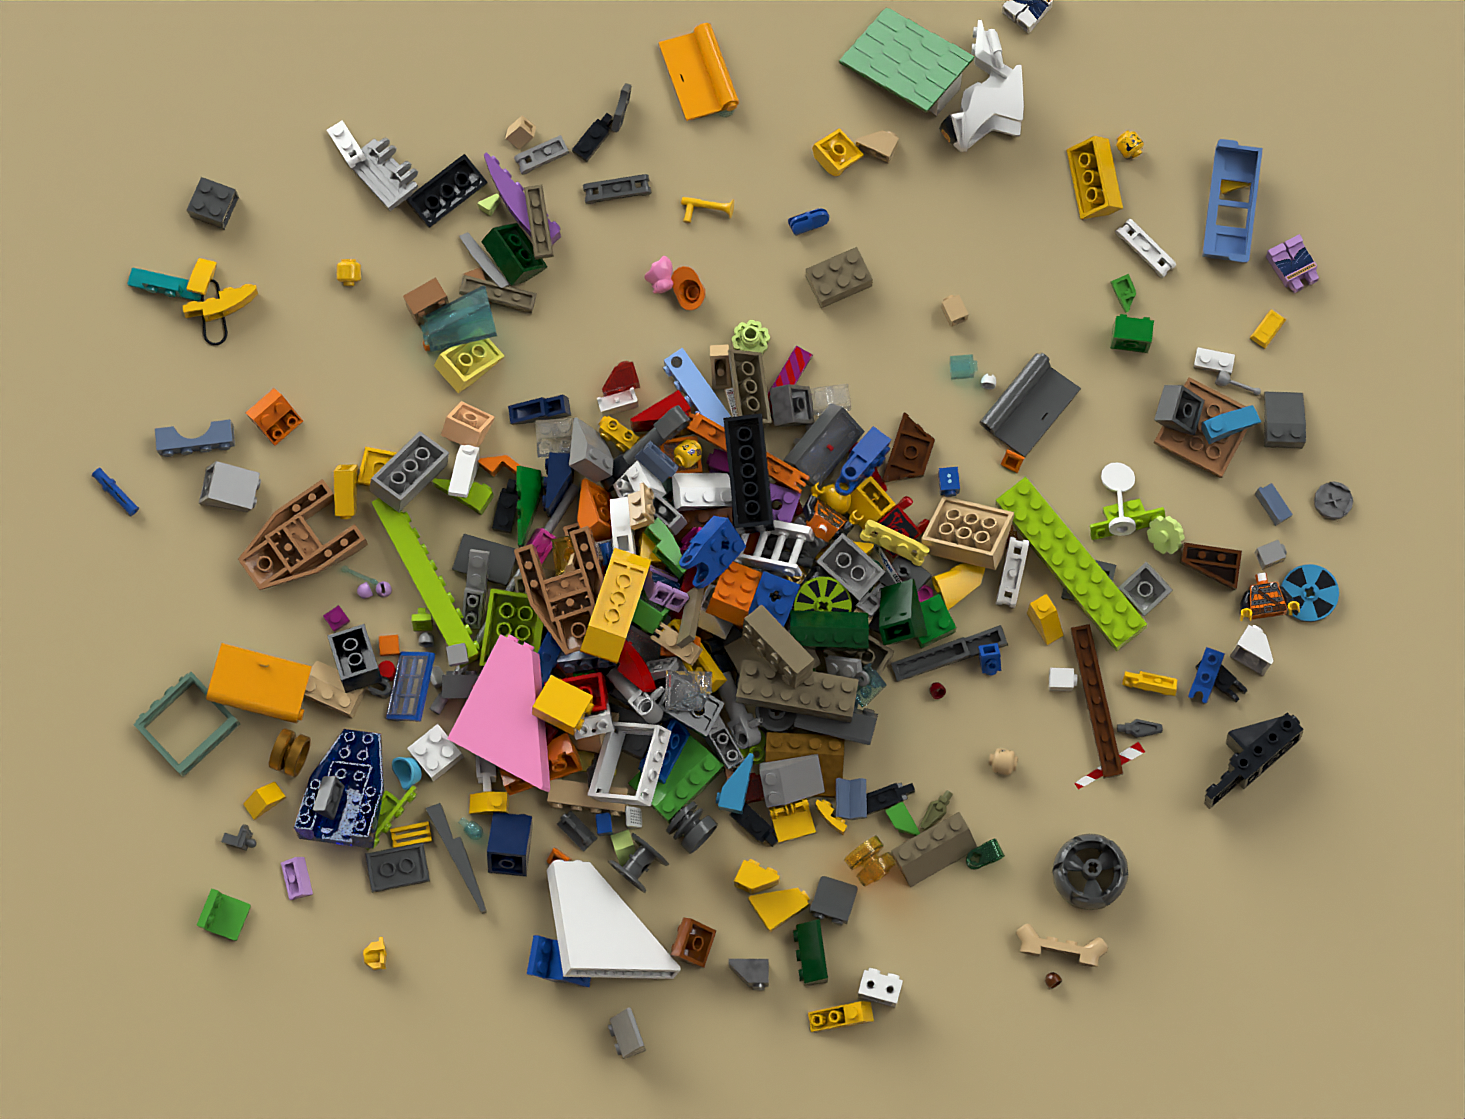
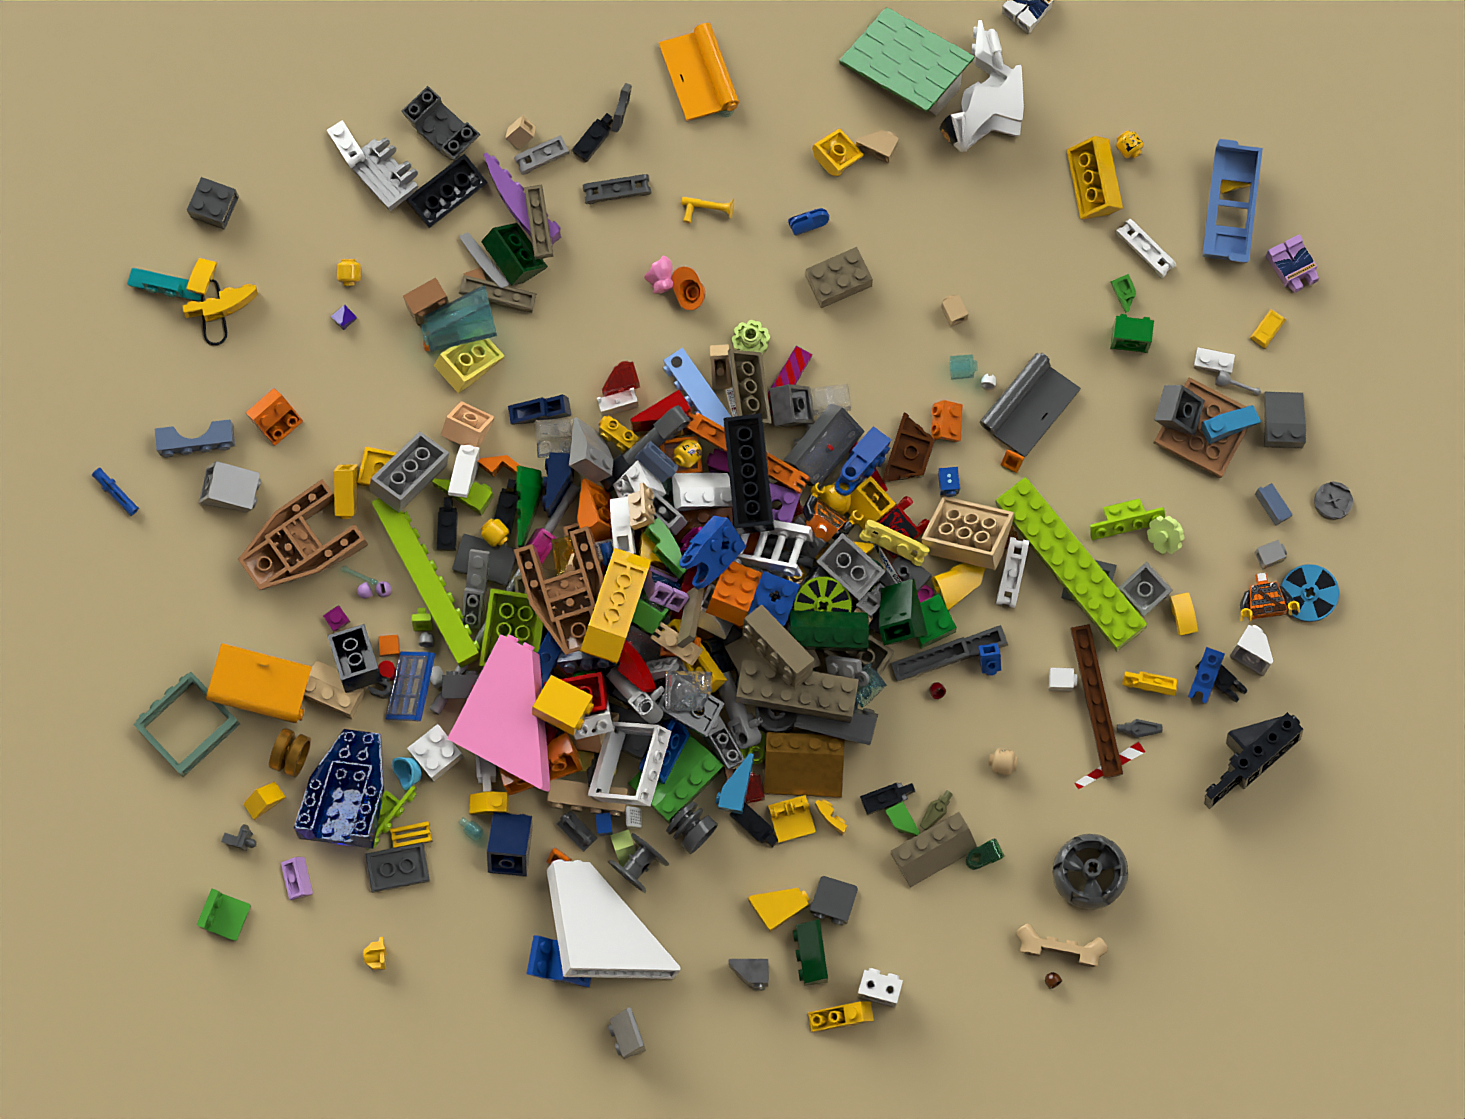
dark grey slope [313,776,345,820] -> none
dark grey slope [425,803,487,914] -> none
light grey tile [446,643,469,667] -> none
yellowish green slope [477,194,501,216] -> none
dark orange brick [670,917,717,968] -> none
yellow slope [734,859,780,894] -> none
light grey slope [760,754,825,807] -> none
sand blue panel [836,778,867,820] -> none
clear yellow wheel [844,835,897,887] -> none
yellow slope [1027,594,1064,645] -> none
white piece [1101,462,1136,536] -> none
reddish brown wedge [1180,542,1242,590] -> none
none -> dark purple slope [331,305,357,330]
none -> dark grey slope [402,86,480,160]
none -> black hinge [437,497,458,551]
none -> yellow head [481,518,509,547]
none -> orange bracket [931,400,963,442]
none -> yellow slope [1169,592,1198,635]

